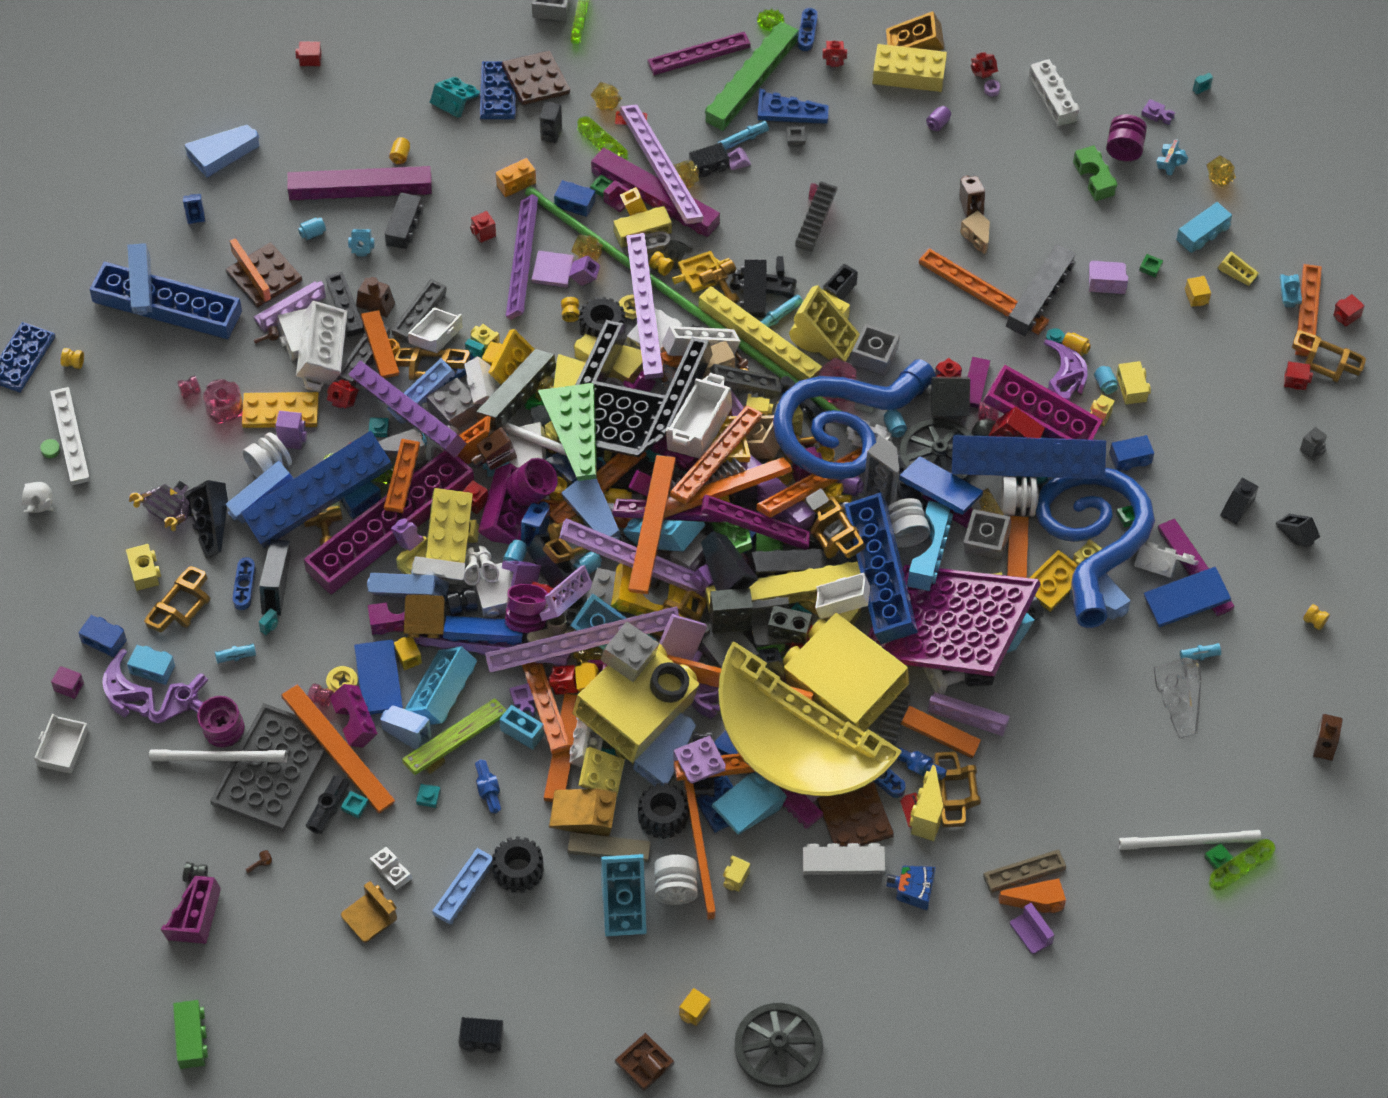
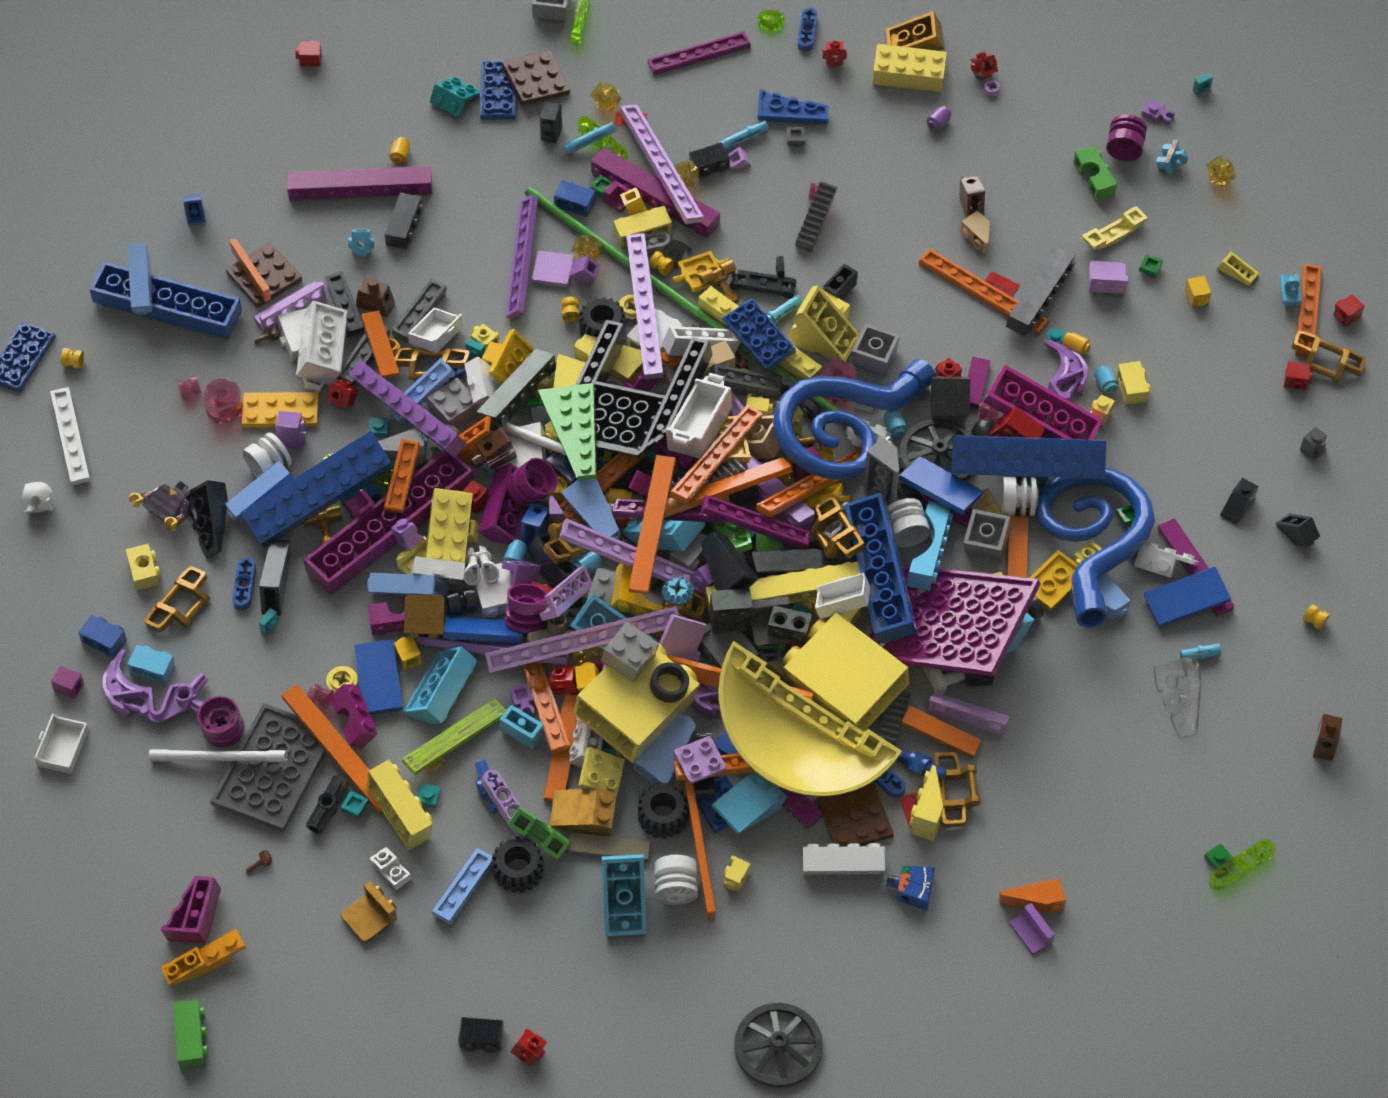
bright green tile [40,439,60,458] -> none
pearl dark grey wheel [183,862,208,883] -> none
light blue slope [185,125,259,178] -> none
medium azure pin [215,643,256,664] -> none
medium azure brick [298,217,326,240] -> none
light blue slope [380,705,432,750] -> none
red brick [470,211,496,243] -> none
light orange brick [496,158,536,198] -> none
reddish brown plate [615,1033,674,1091] -> none
yellow brick [679,988,711,1026] -> none
bright green brick [705,21,799,131] -> none
black brick [740,259,767,318] -> none
white slope [805,489,829,510] -> none
medium lavender brick [835,477,864,496] -> none
dark tan tile [983,849,1067,893] -> none
white brick [1029,59,1080,127] -> none
blue brick [1109,435,1154,471] -> none
white piece [1119,830,1261,850] -> none
medium azure brick [1176,202,1232,253] -> none
none -> light orange slope [161,929,246,986]
none -> magenta panel [344,489,375,519]
none -> light yellow brick [366,760,433,851]
none -> lavender beam [481,769,529,839]
none -> bright green arch [508,806,570,860]
none -> red brick [510,1028,547,1067]
none -> lavender slope [549,496,566,521]
none -> medium azure pin [564,122,616,154]
none -> medium azure gear [662,576,693,604]
none -> blue tile [722,298,796,371]
none -> red sticker [985,271,1019,296]
none -> light yellow slope [1082,206,1148,250]

